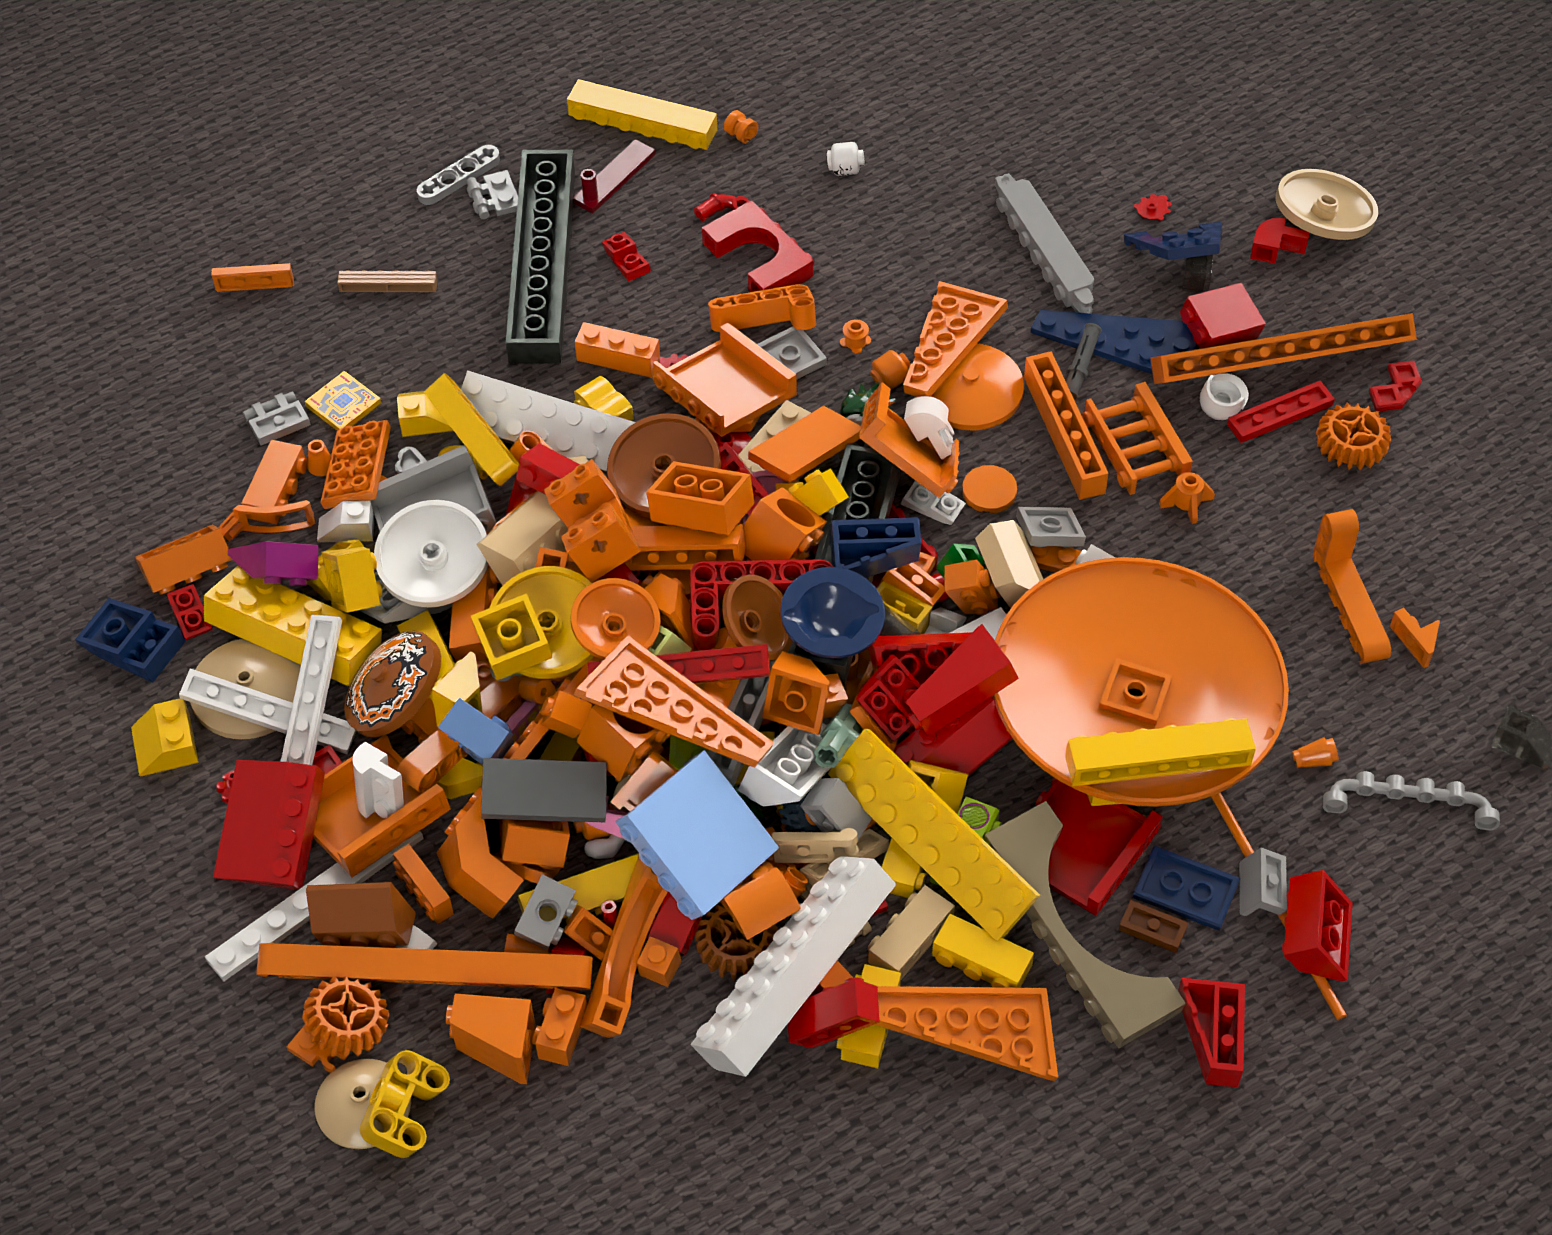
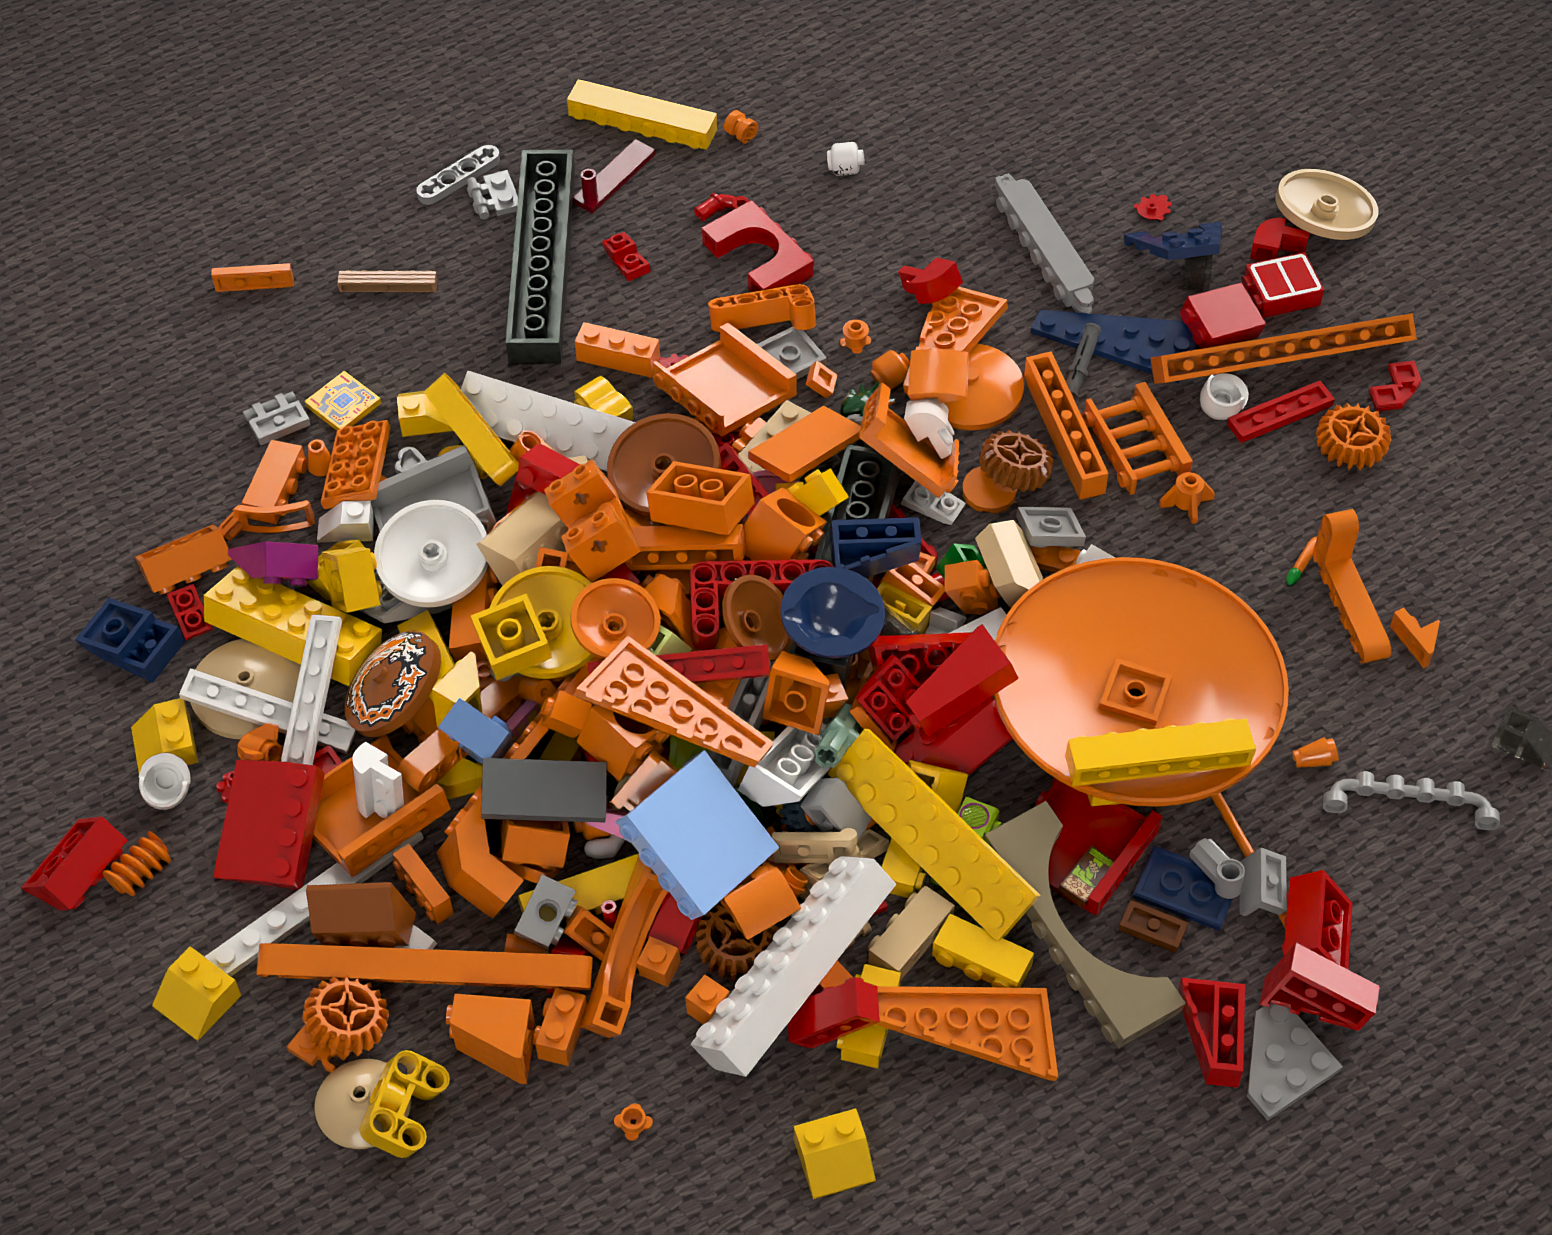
none -> red slope [21,816,128,911]
none -> orange piece [103,831,172,897]
none -> white helmet [139,753,191,810]
none -> yellow slope [152,947,241,1041]
none -> orange brick [237,723,284,761]
none -> orange plate [614,1103,653,1141]
none -> orange brick [685,975,730,1024]
none -> orange plate [731,417,766,455]
none -> yellow slope [794,1108,876,1199]
none -> orange plate [806,361,837,398]
none -> red brick [898,257,963,304]
none -> orange slope [908,349,969,403]
none -> dark orange gear [979,430,1053,492]
none -> tile [1058,846,1115,908]
none -> light grey piece [1190,838,1245,899]
none -> red brick [1241,252,1324,318]
none -> light grey plate [1247,1003,1343,1121]
none -> red wedge [1259,943,1380,1031]
none -> orange piece [1286,536,1317,586]

